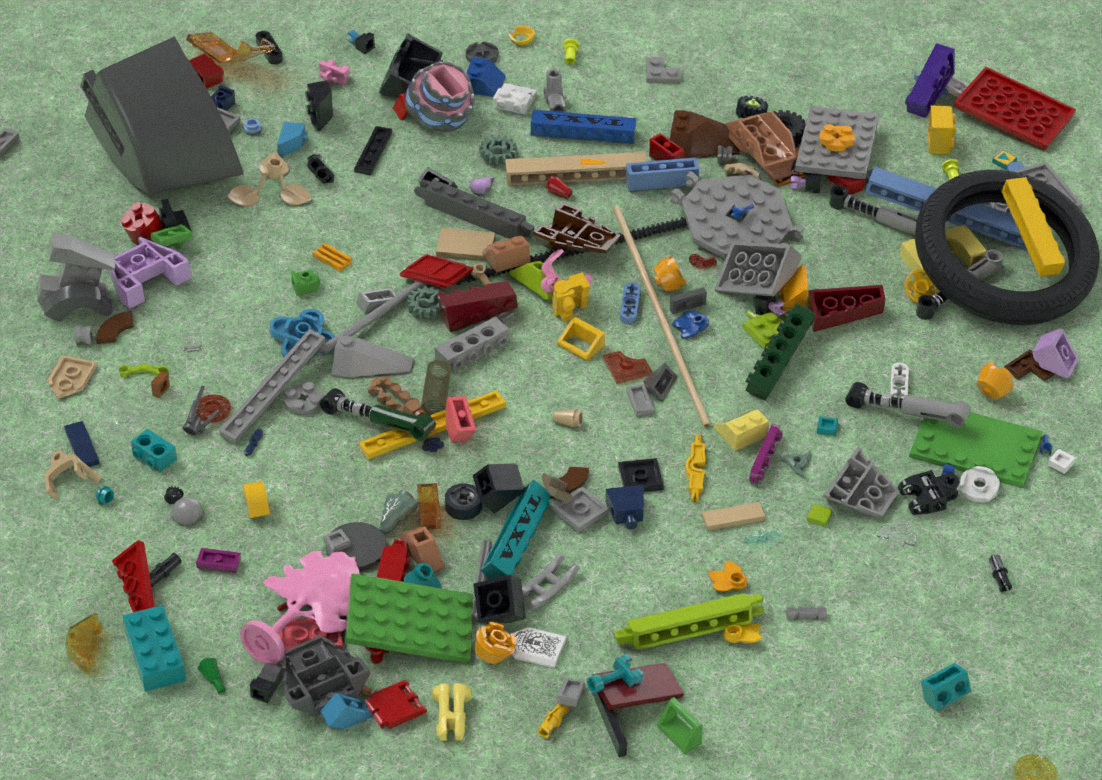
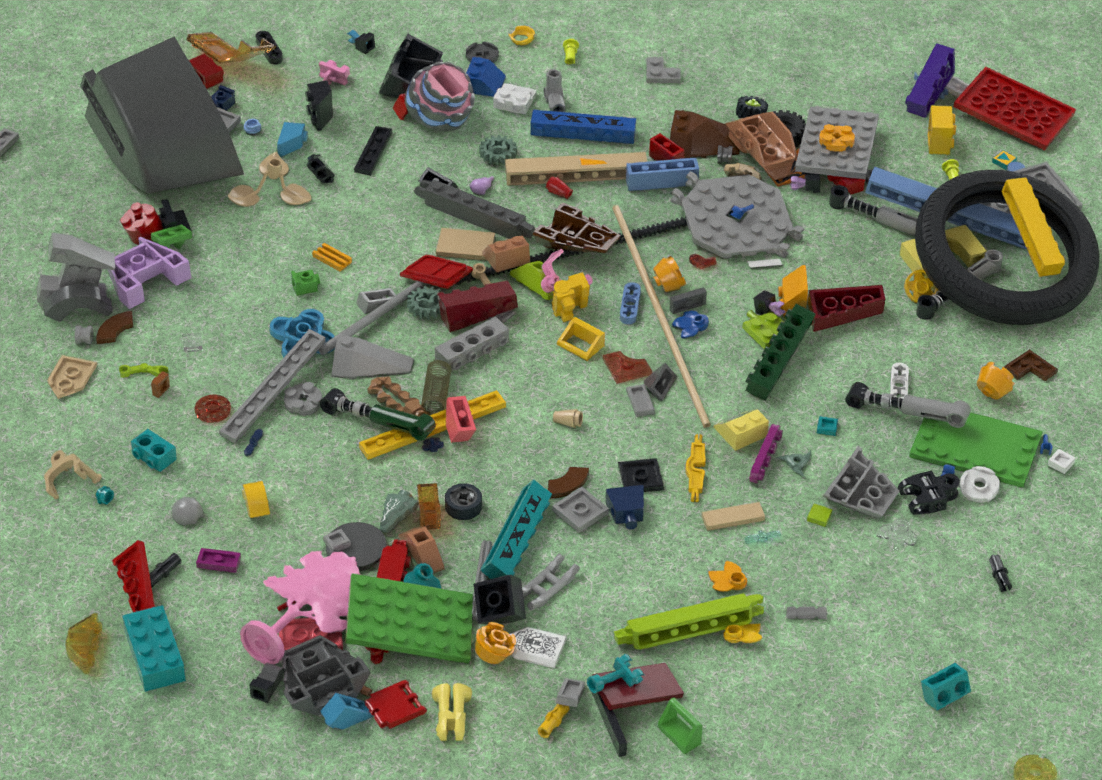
dark blue tile [64,421,99,467] -> none
black bush [164,486,184,504] -> none
dark grey plant [183,386,219,436] -> none
green cone [198,657,226,694] -> none
black slope [472,463,526,514] -> none
dark tan slope [542,473,573,503] -> none
light grey slope [714,241,802,296] -> none
lavender slope [1033,328,1079,378] -> none

